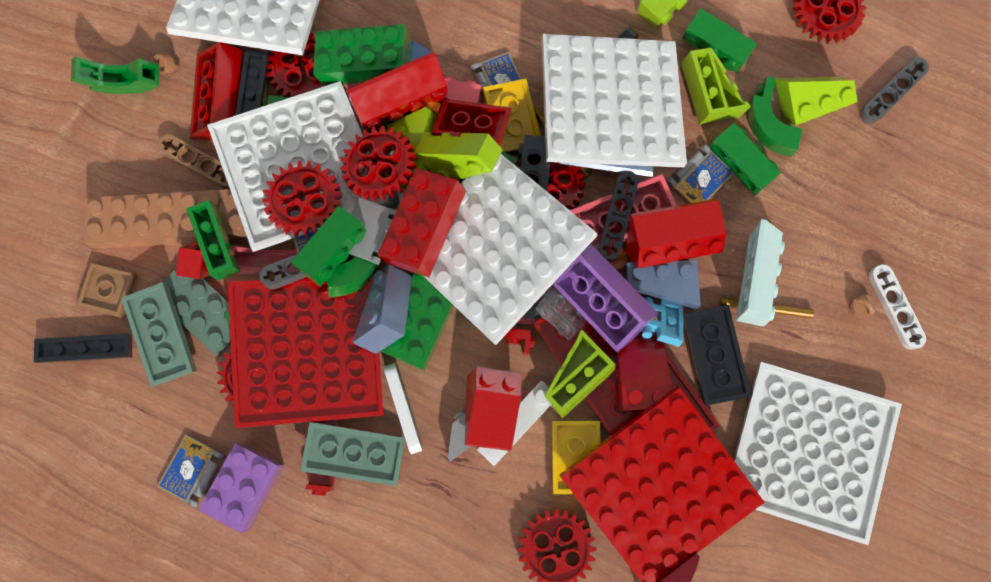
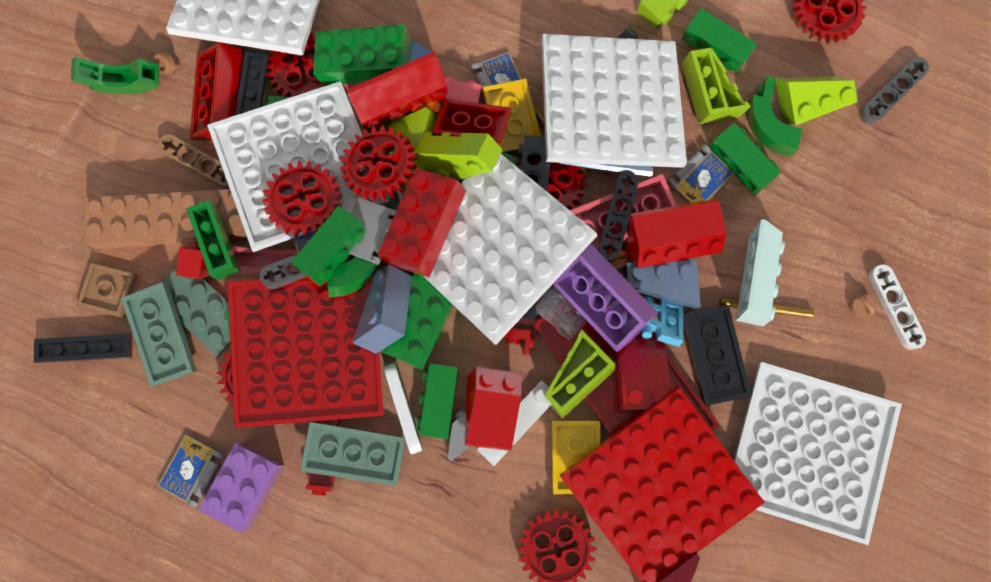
none -> green brick [416,364,459,439]

